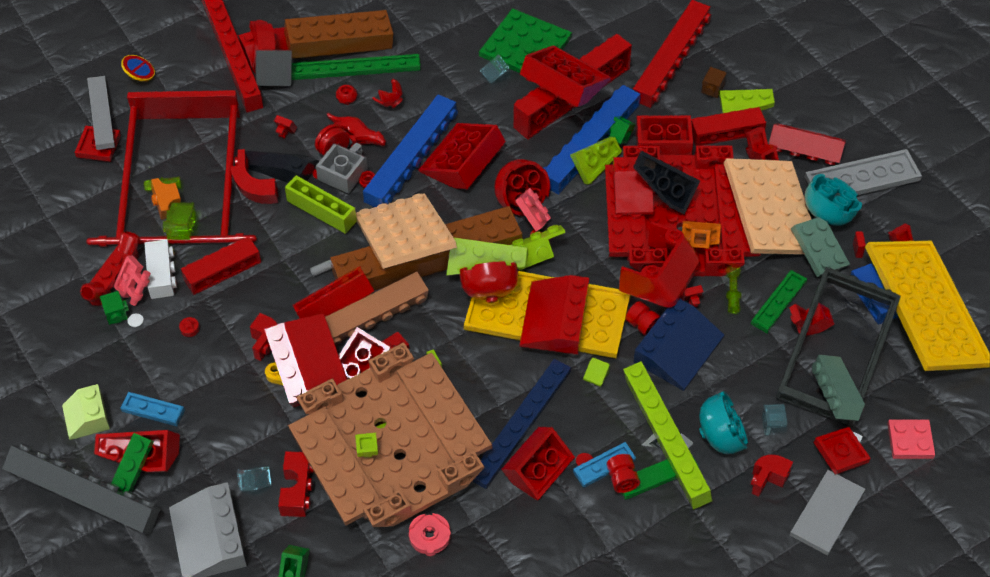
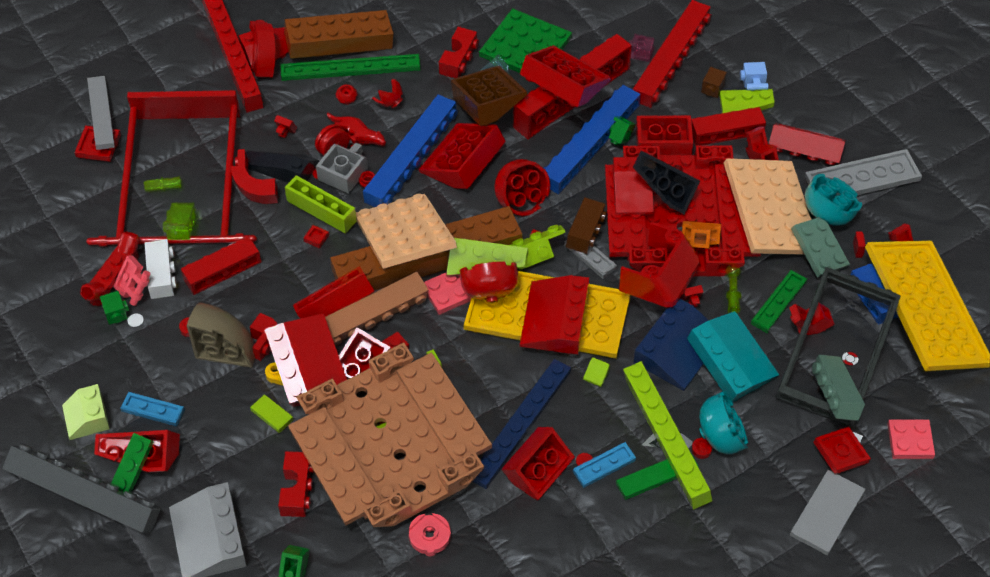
piece [121,55,155,81] -> none
orange brick [151,178,181,220] -> none
clear light blue panel [237,466,271,491] -> none
dark grey tile [255,50,292,86] -> none
light grey piece [310,260,332,277] -> none
lime tile [355,433,378,458] -> none
coral plate [515,187,551,231] -> none
lime wing [570,137,622,184] -> none
red wheel [606,454,640,493] -> none
red wheel [625,301,661,336] -> none
red brick [751,455,793,497] -> none
clear light blue panel [762,404,787,435] -> none
none -> dark tan brick [187,302,255,368]
none -> lime tile [250,394,293,433]
none -> red tile [303,225,329,248]
none -> coral plate [424,272,472,315]
none -> red arch [439,27,479,78]
none -> reddish brown slope [451,65,527,126]
none -> light grey tile [564,240,617,279]
none -> reddish brown brick [566,197,607,254]
none -> clear pink brick [629,34,655,62]
none -> teal slope [687,311,779,402]
none -> red tile [691,438,712,459]
none -> light blue brick [740,62,768,90]
none -> sticker [842,351,859,366]

